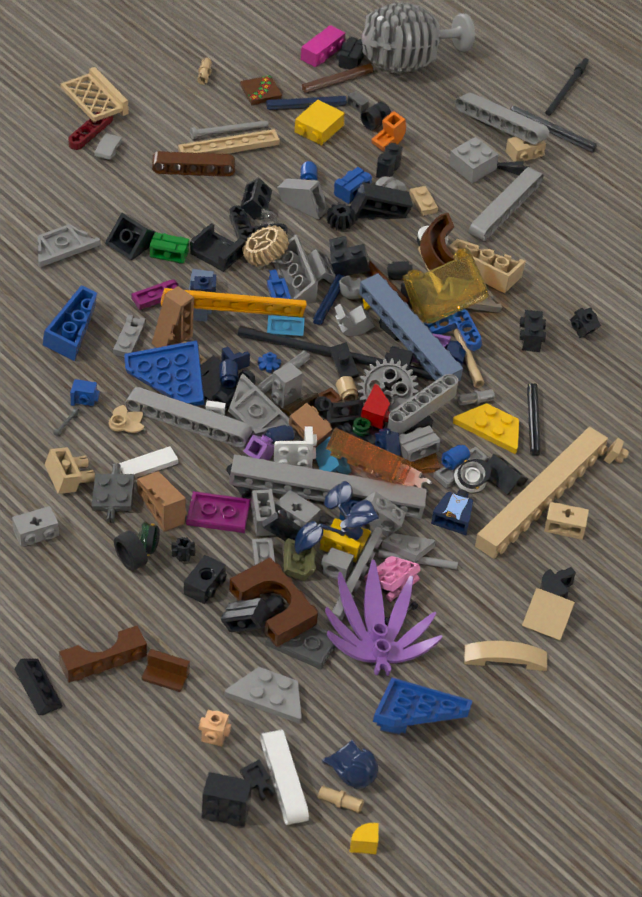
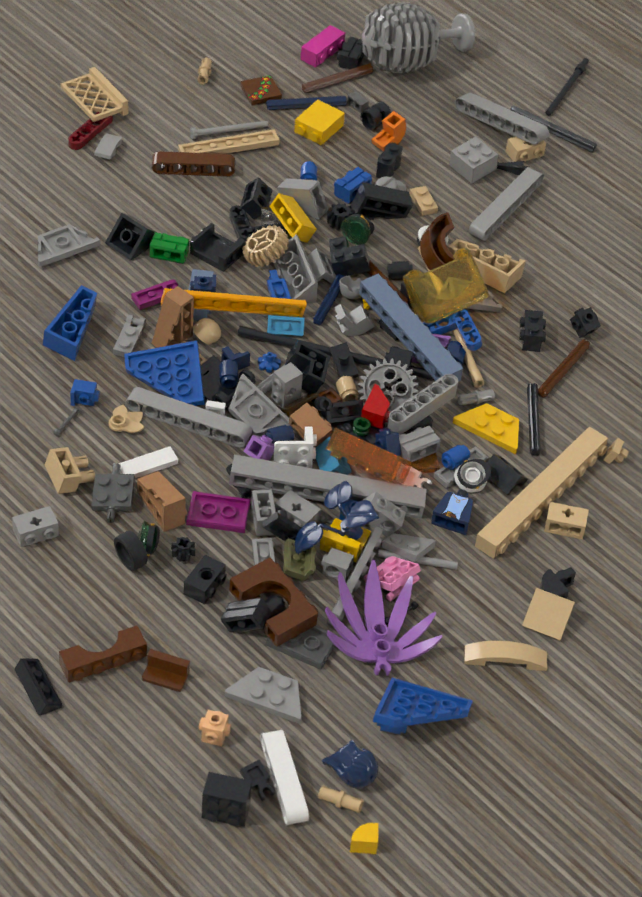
none -> tan hair [193,318,221,345]
none -> yellow brick [269,193,317,243]
none -> black brick [285,340,331,394]
none -> clear green piece [341,214,374,245]
none -> reddish brown axle [538,339,590,397]

